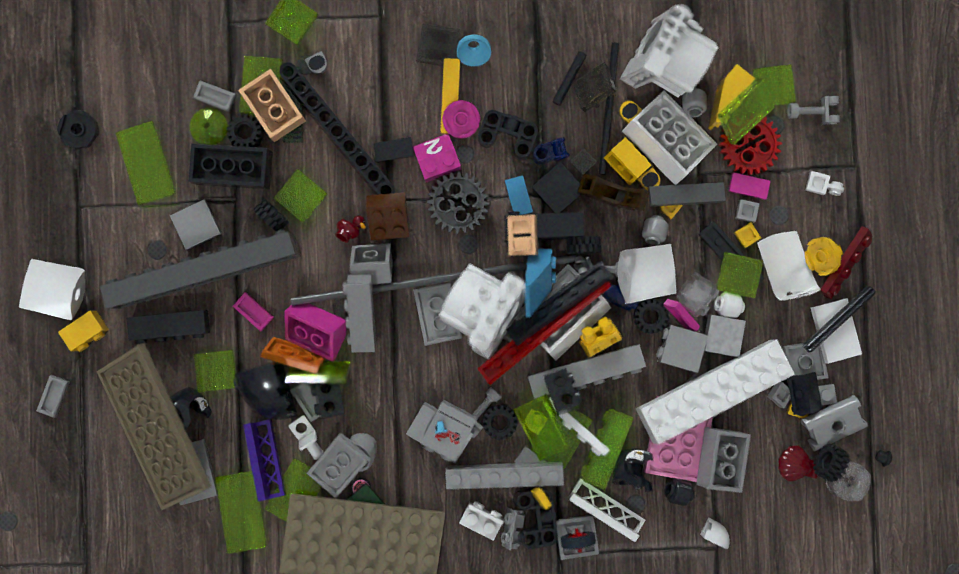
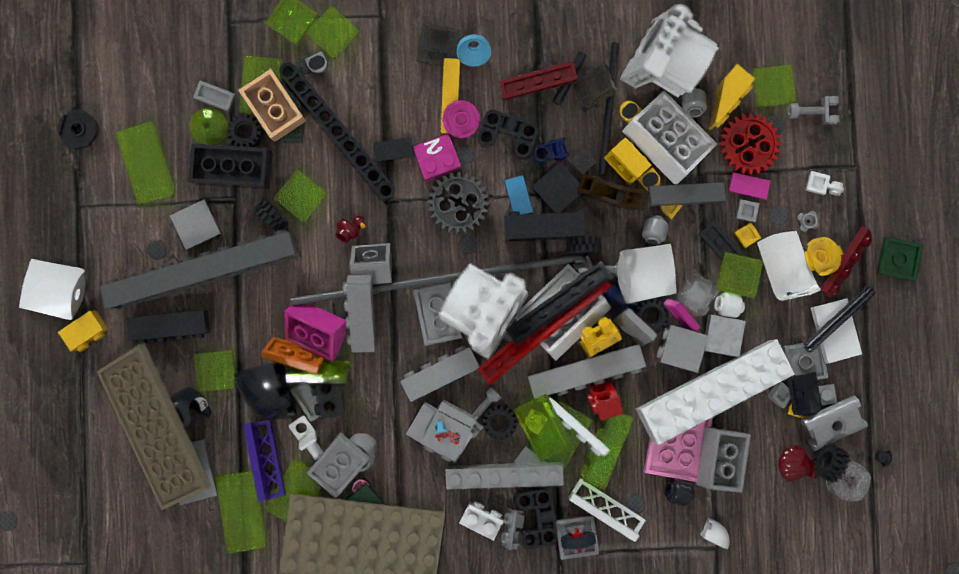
light grey tile [37,375,70,418] -> none
dark pink tile [233,292,275,332] -> none
reddish brown brick [366,192,409,240] -> none
light nougat piece [508,215,538,256] -> none
dark azure slope [525,249,556,317] -> none
yellow tile [531,487,551,509] -> none
black brick [544,368,582,416] -> none
black piece [612,449,653,492] -> none
clear neon green tile [717,77,775,145] -> none
none -> clear neon green tile [306,6,360,60]
none -> light grey brick [400,345,480,402]
none -> dark red plate [499,61,578,101]
none -> red brick [587,380,623,420]
none -> light grey tile [613,308,657,347]
none -> light grey plate [797,211,819,232]
none -> dark green tile [876,237,923,282]

